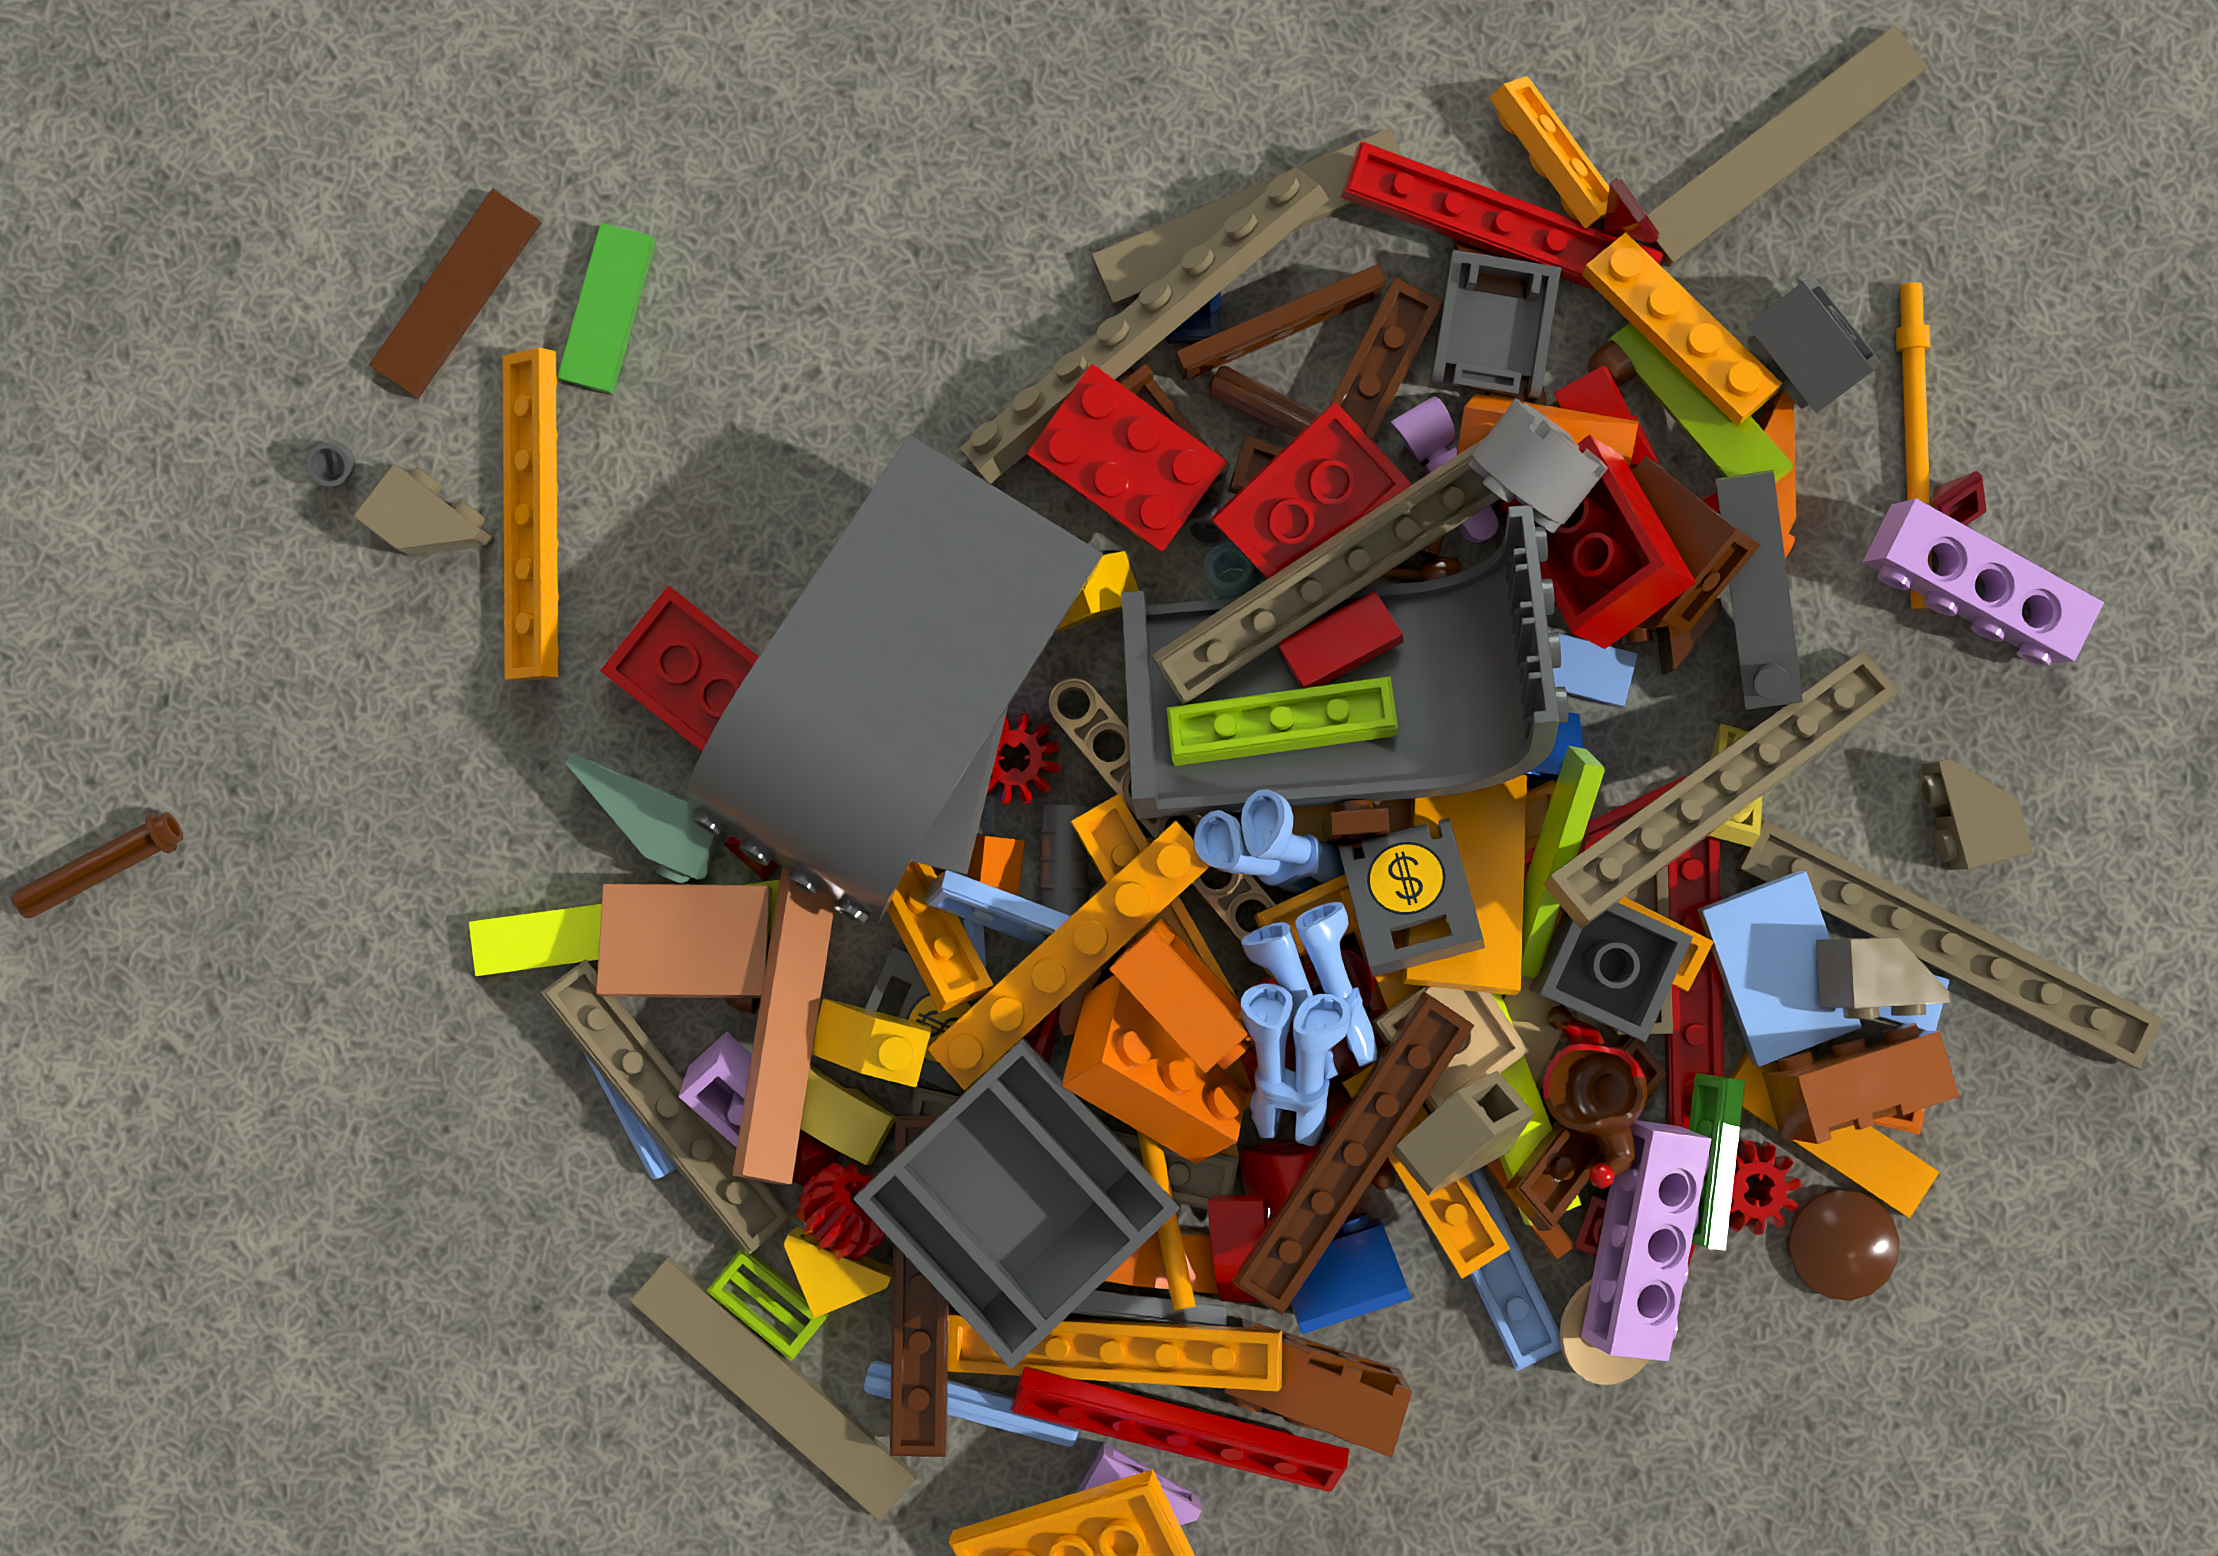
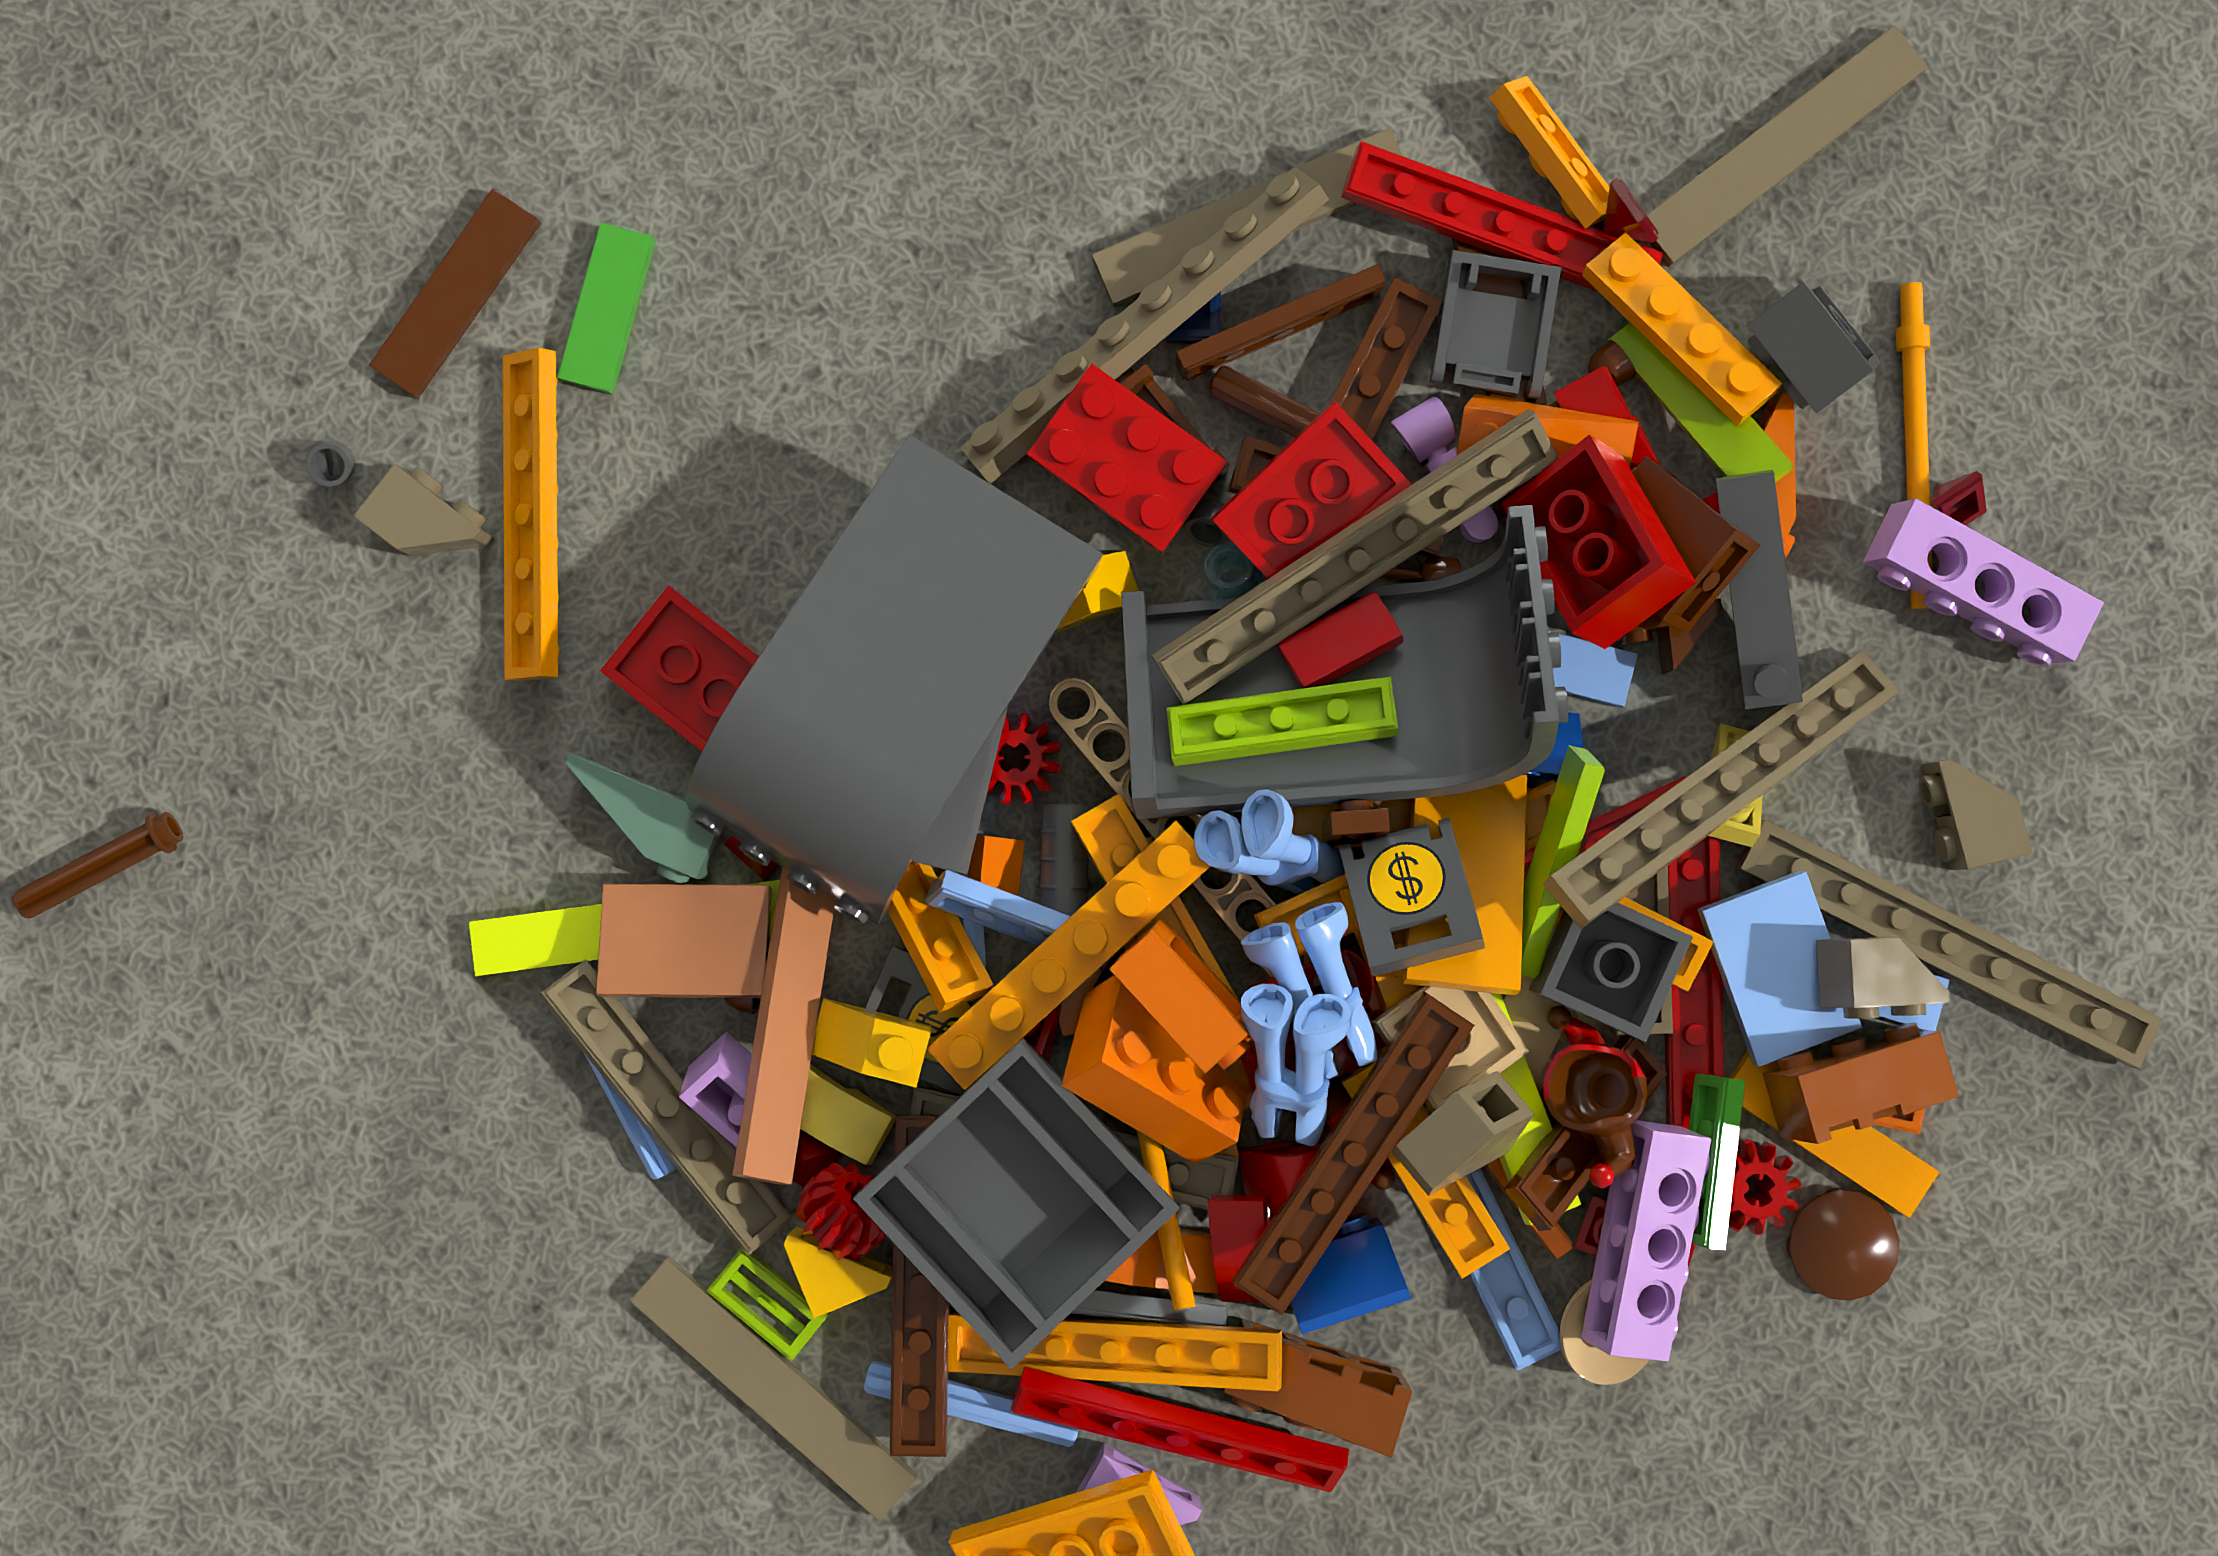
light grey brick [1469,399,1608,533] -> none

